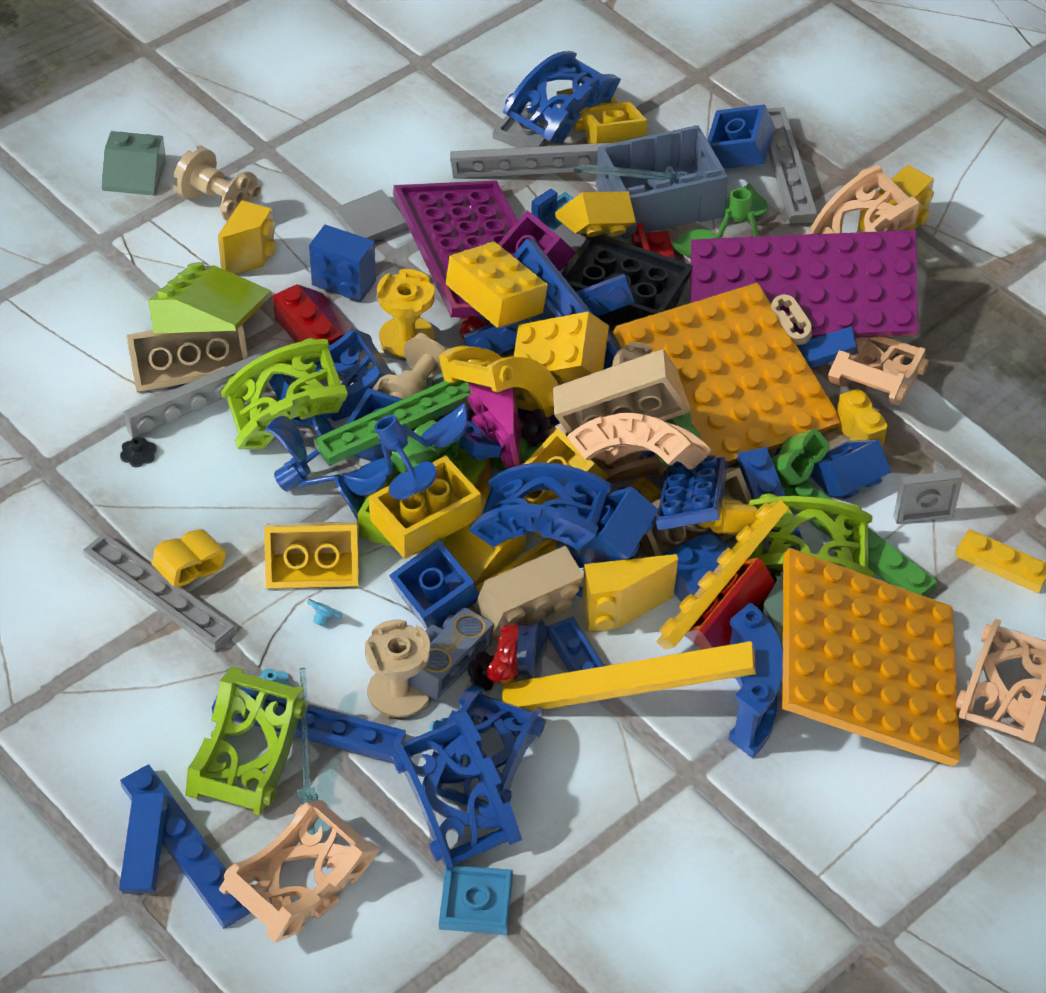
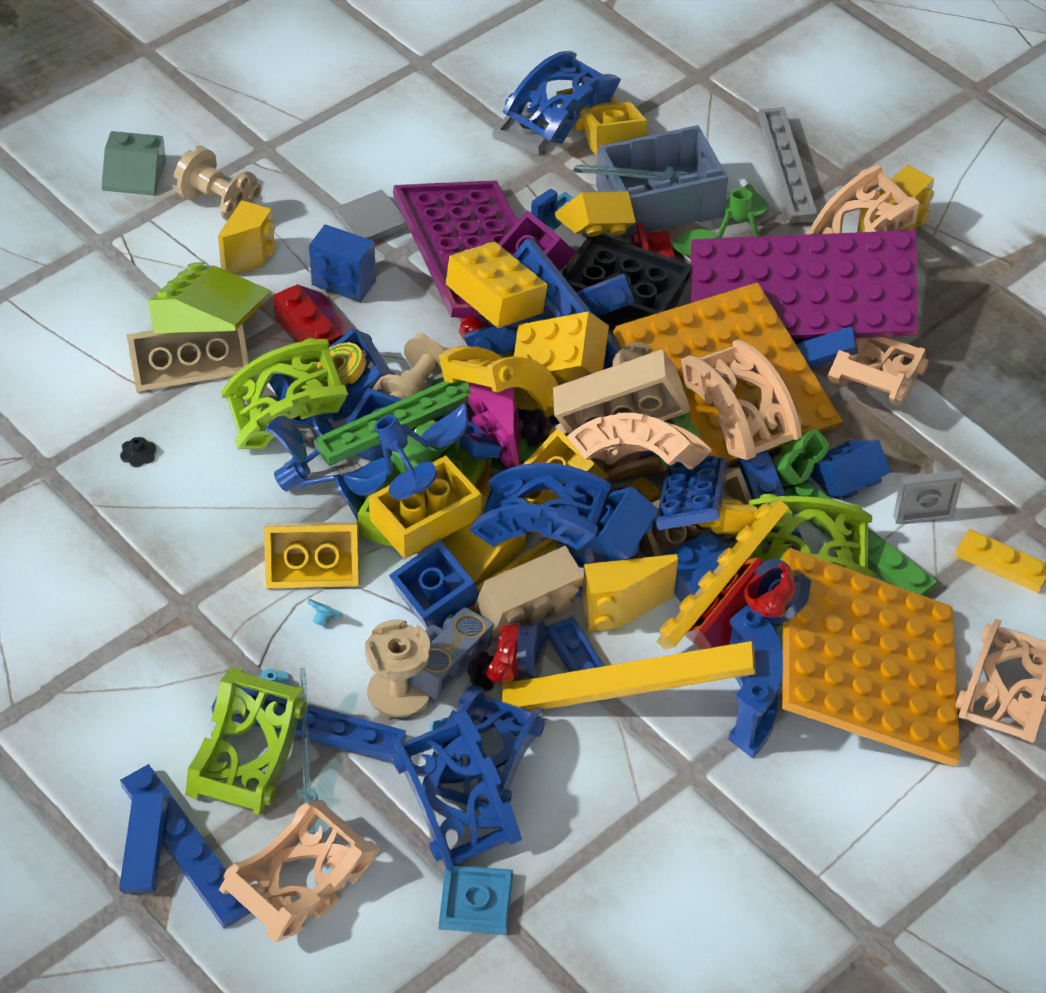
light grey tile [83,532,237,652] -> none
light grey plate [124,344,281,438] -> none
yellow brick [152,529,226,587] -> none
yellow piece [377,269,435,358] -> none
light grey plate [450,143,610,178] -> none
blue brick [707,104,775,169] -> none
tan beam [771,294,812,345] -> none
yellow brick [837,389,887,449] -> none
none -> yellow tile [314,342,366,387]
none -> light nougat fence [681,339,802,460]
none -> piece [744,559,811,624]

